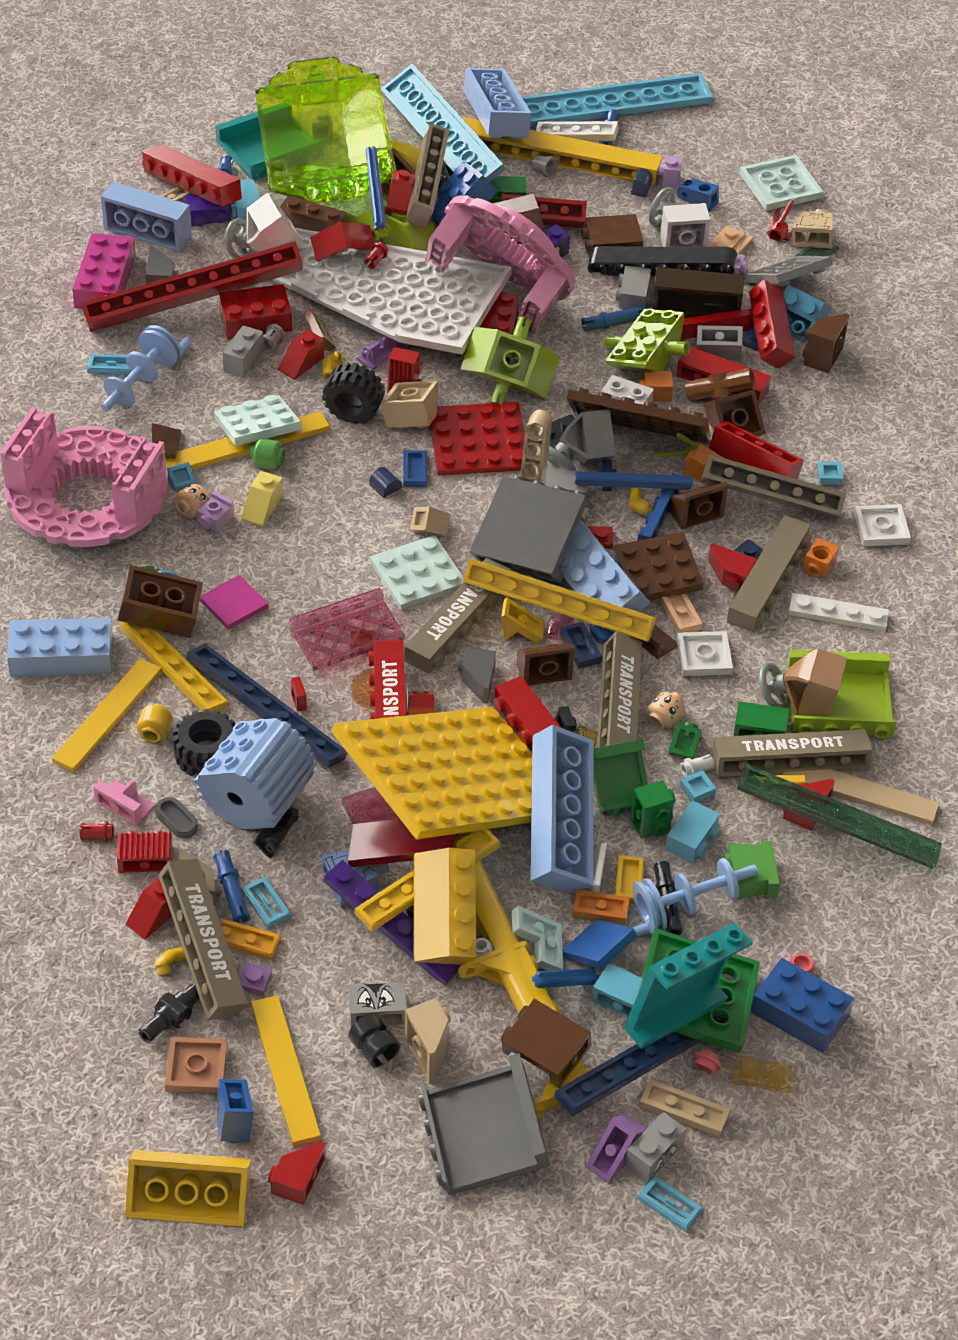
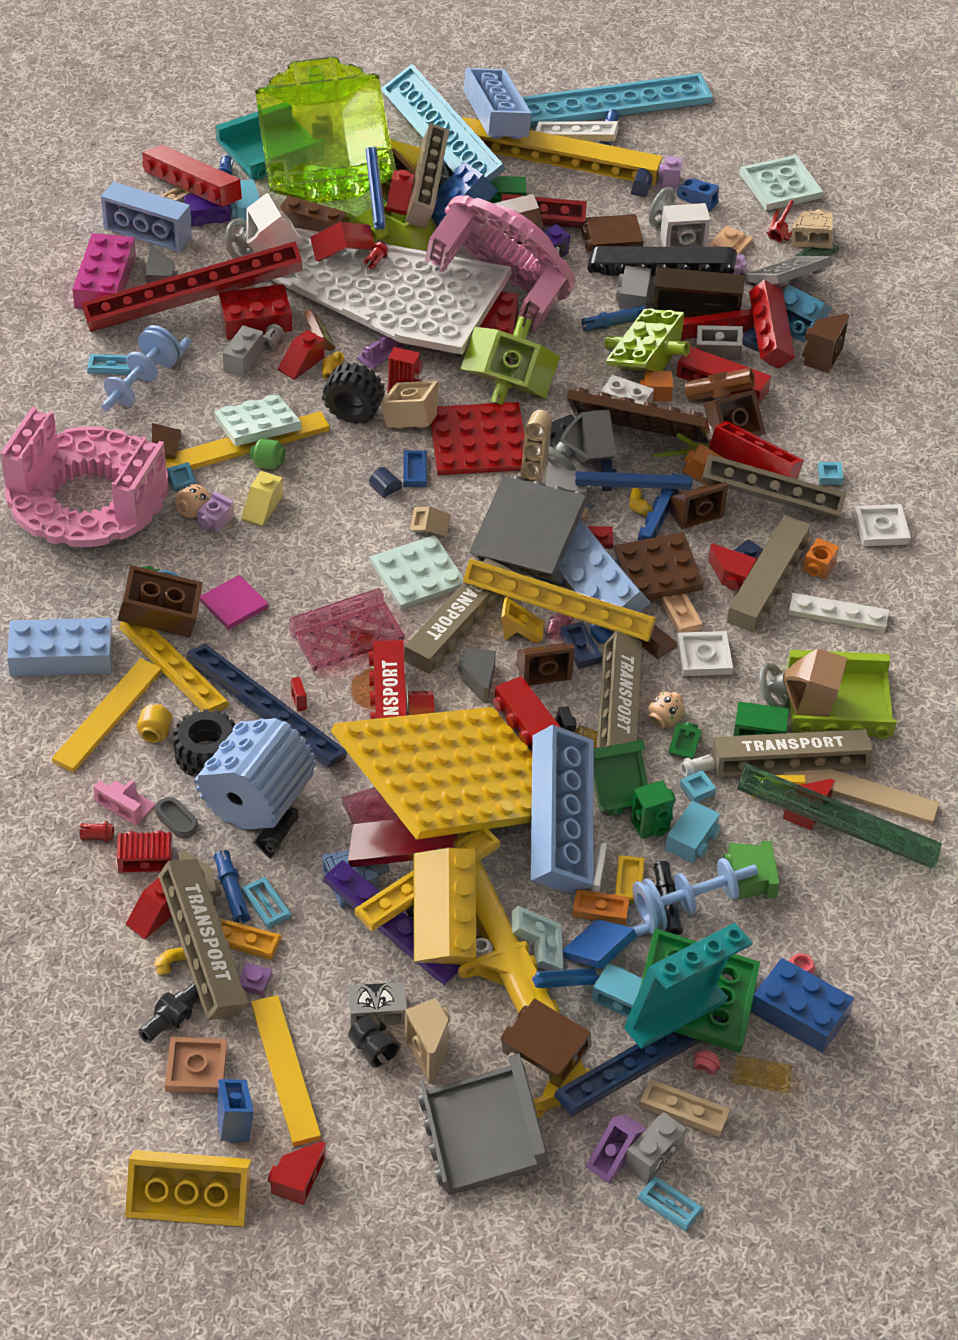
light grey piece [532,155,558,177] -> none

